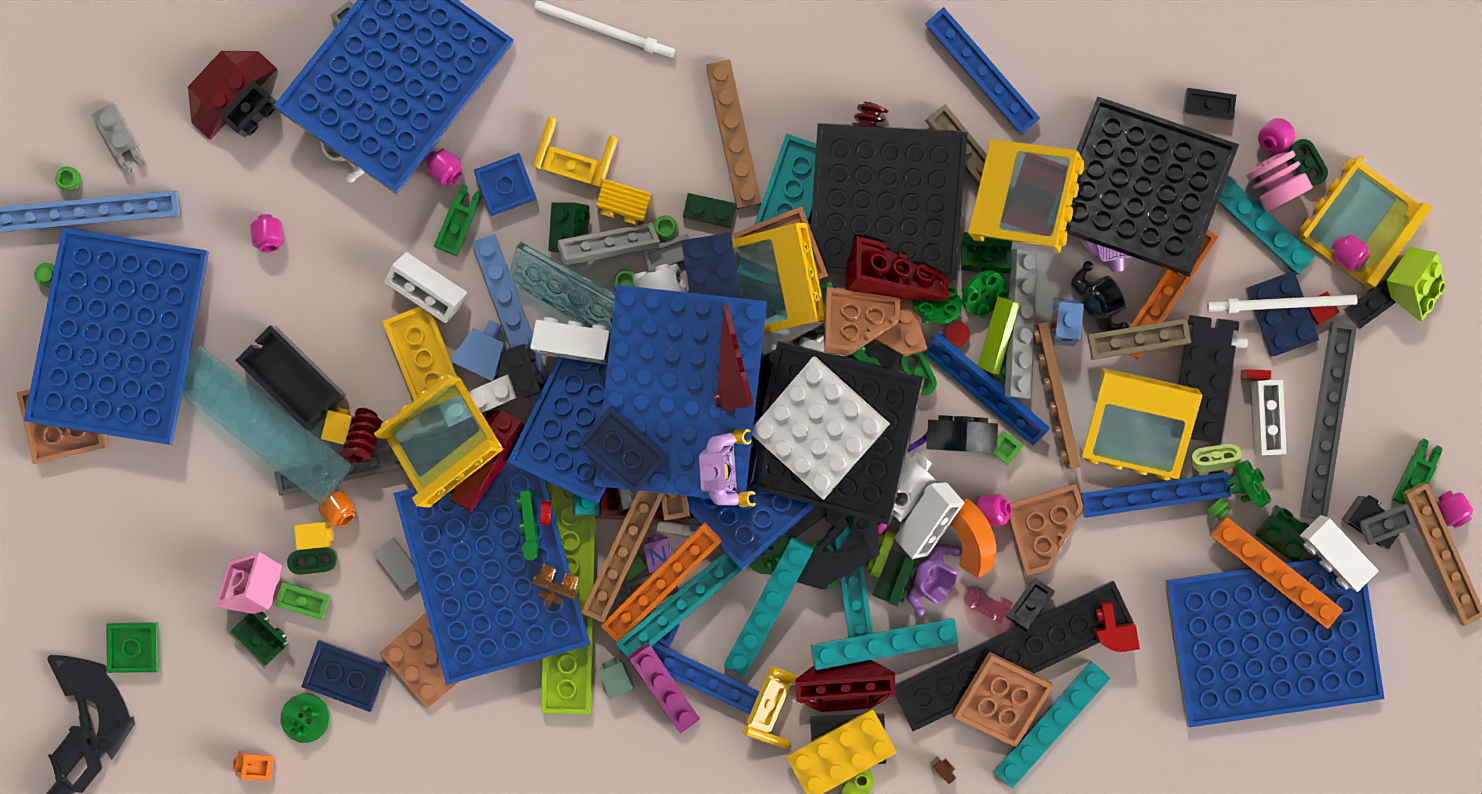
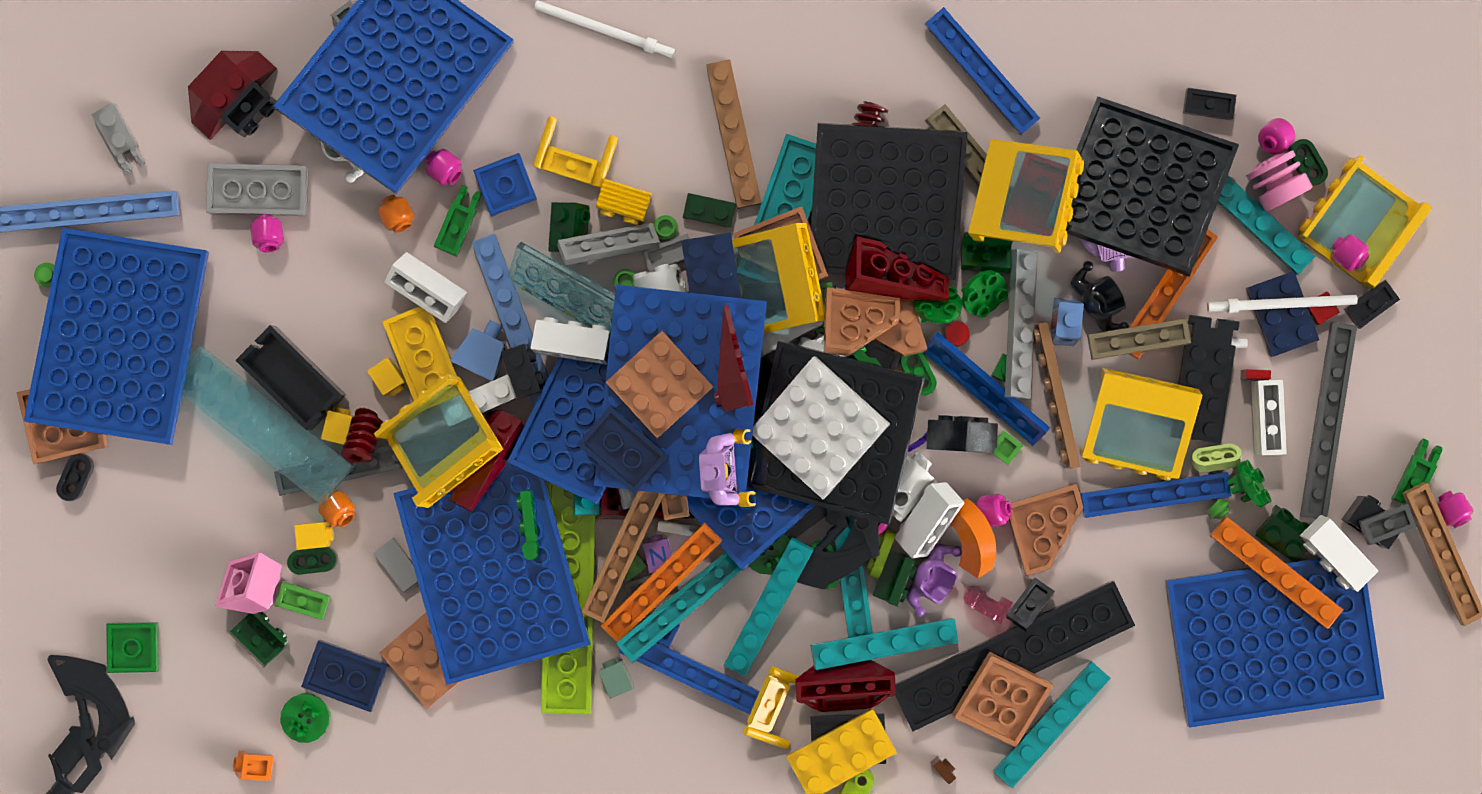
bright green plate [55,166,81,191] -> none
clear orange hips [532,564,579,608] -> none
red tile [540,500,551,526] -> none
magenta plate [627,642,700,734] -> none
lime tile [978,296,1020,375] -> none
red brick [1093,601,1140,652] -> none
lime slope [1387,247,1446,321] -> none
none -> black plate [56,454,94,501]
none -> light grey plate [206,163,308,216]
none -> yellow brick [367,357,406,397]
none -> orange head [378,195,414,233]
none -> nougat plate [606,331,713,438]

